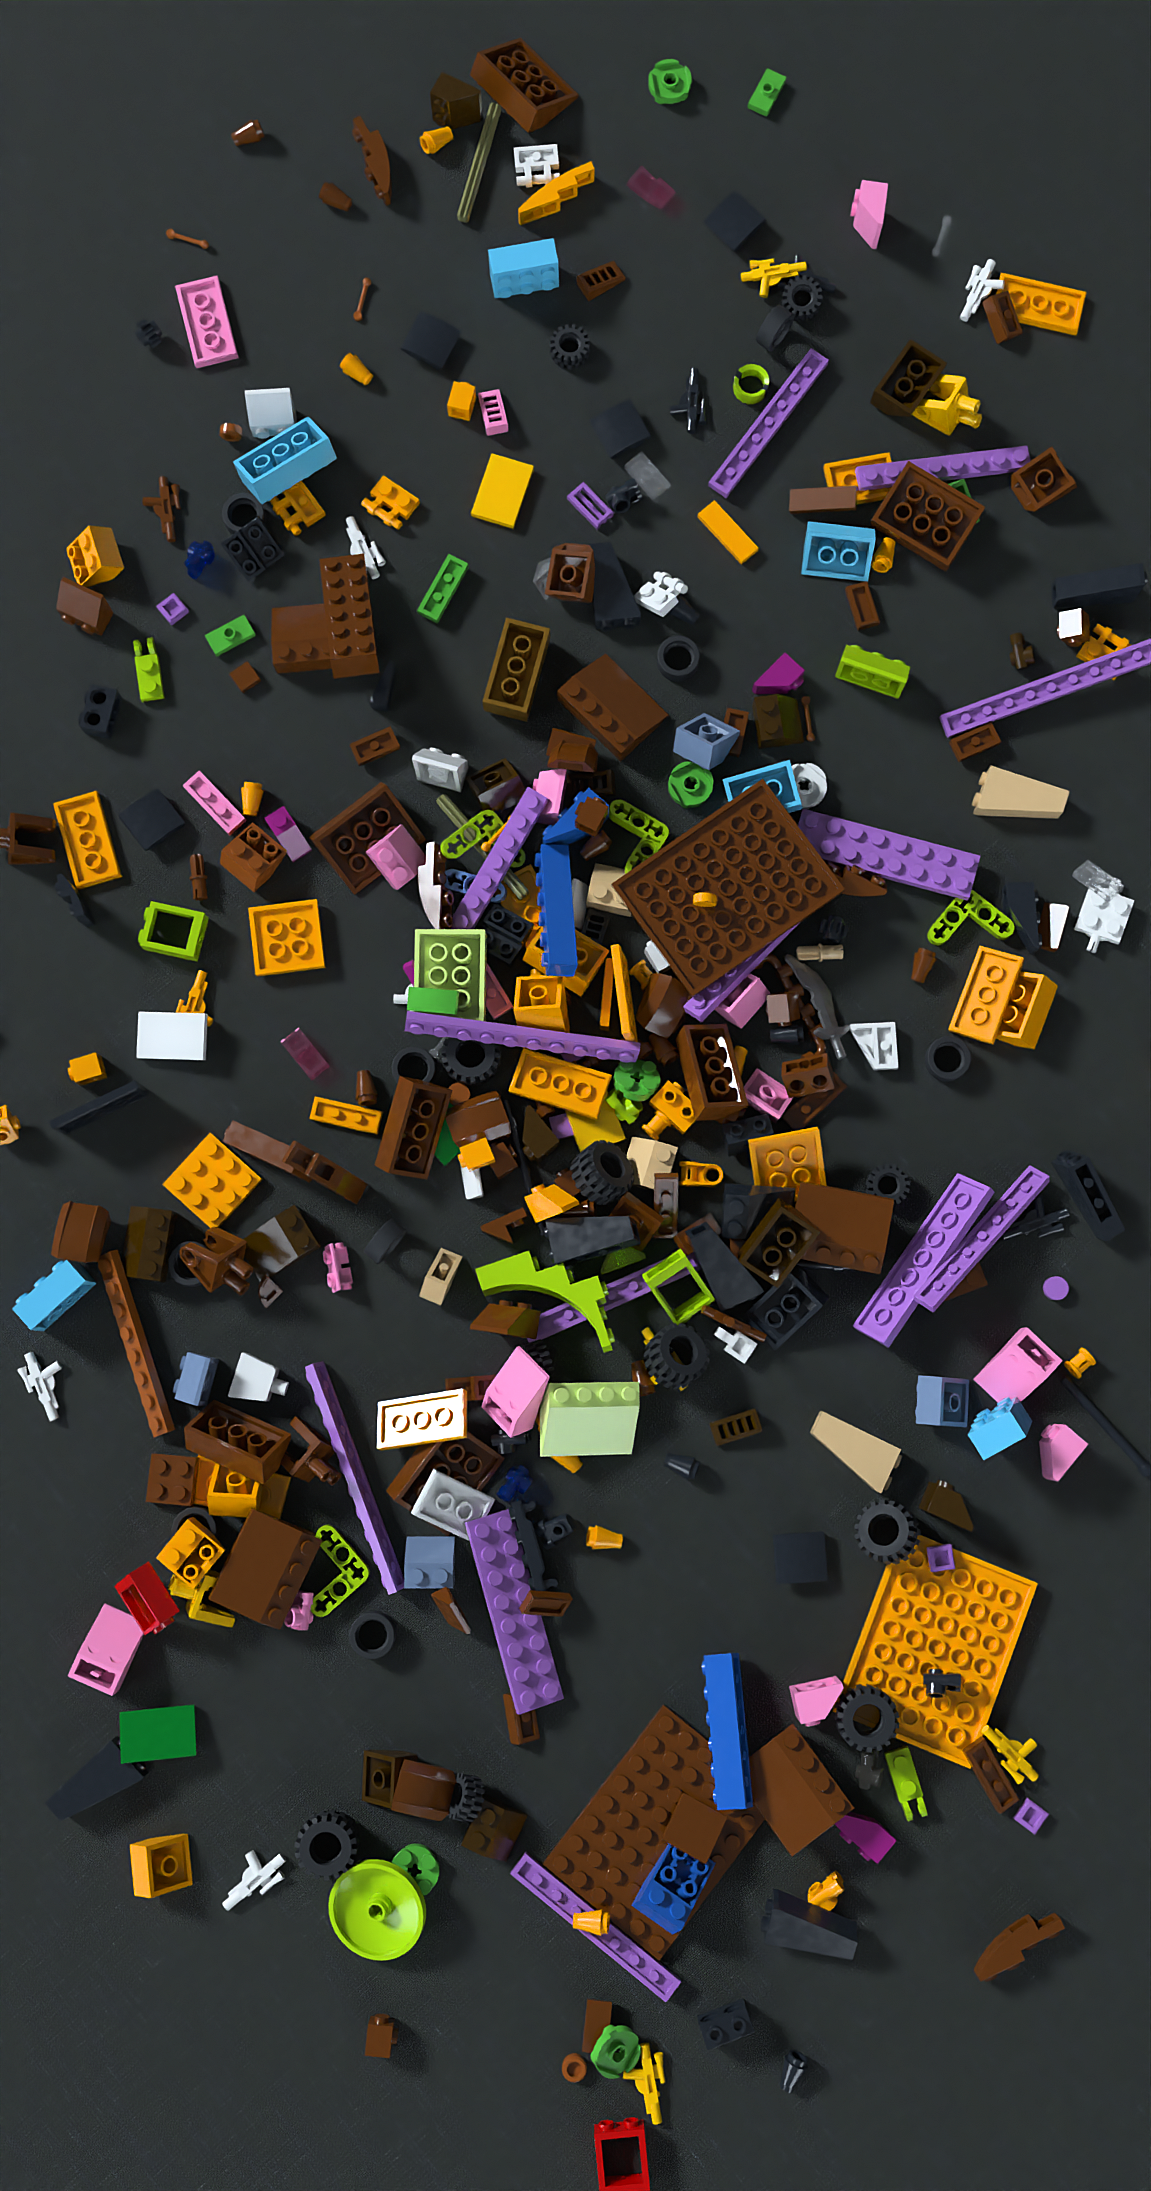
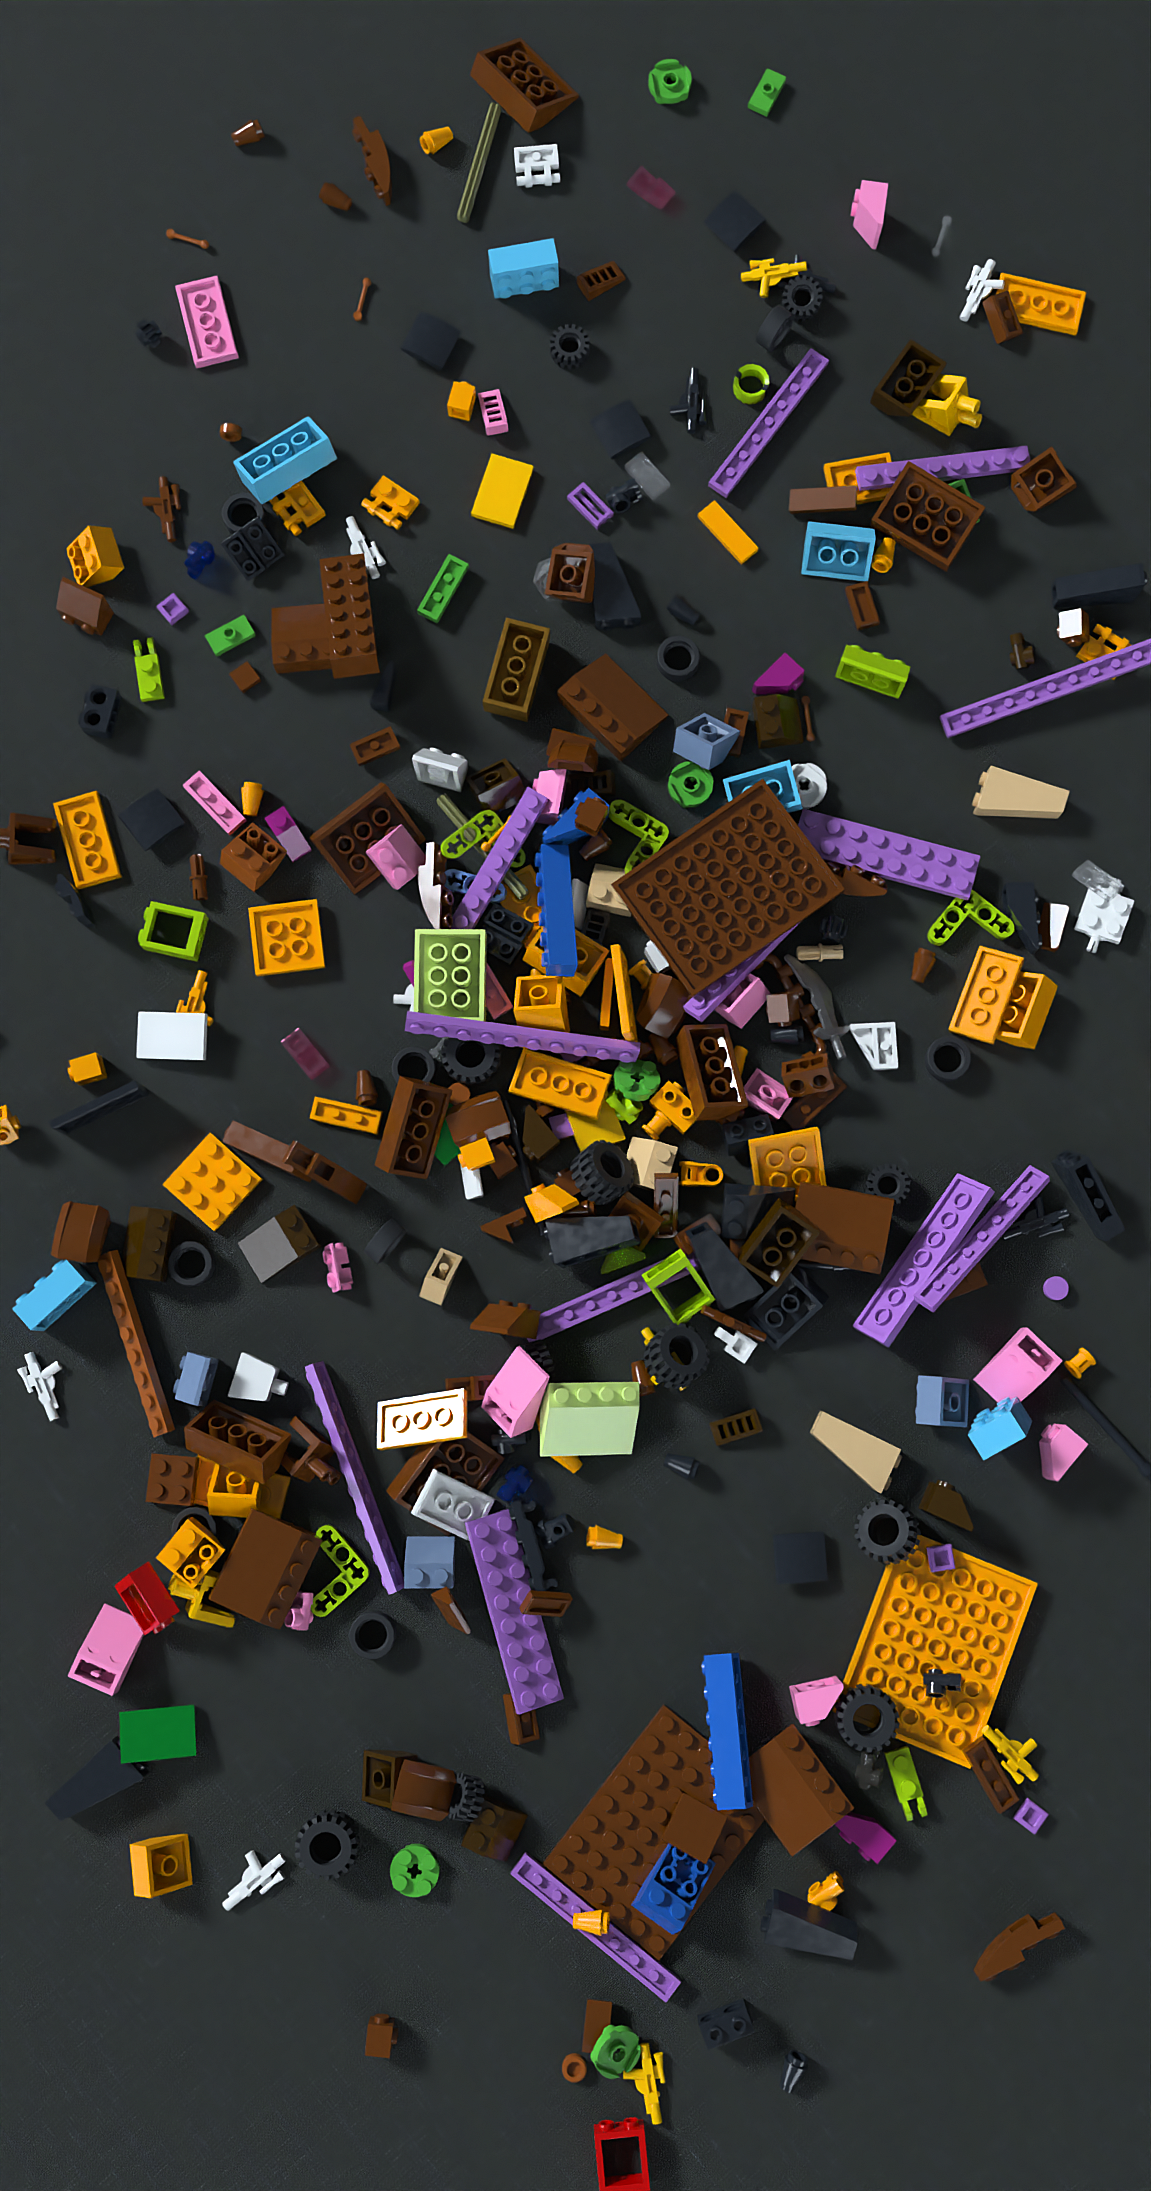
reddish brown piece [180,1227,254,1295] -> none
white slope [245,388,297,439] -> none
tile [258,1274,283,1308] -> none
lime dish [329,1859,426,1961] -> none
light orange cone [340,353,373,386] -> none
bright green slope [407,987,459,1015] -> none
dark brown slope [430,72,483,130] -> none
lime arch [475,1251,615,1353] -> none
light orange slope [518,161,595,225] -> none
white plate [634,571,688,617] -> none
light orange tile [693,892,717,907] -> none
reddish brown plate [949,722,1001,762] -> none

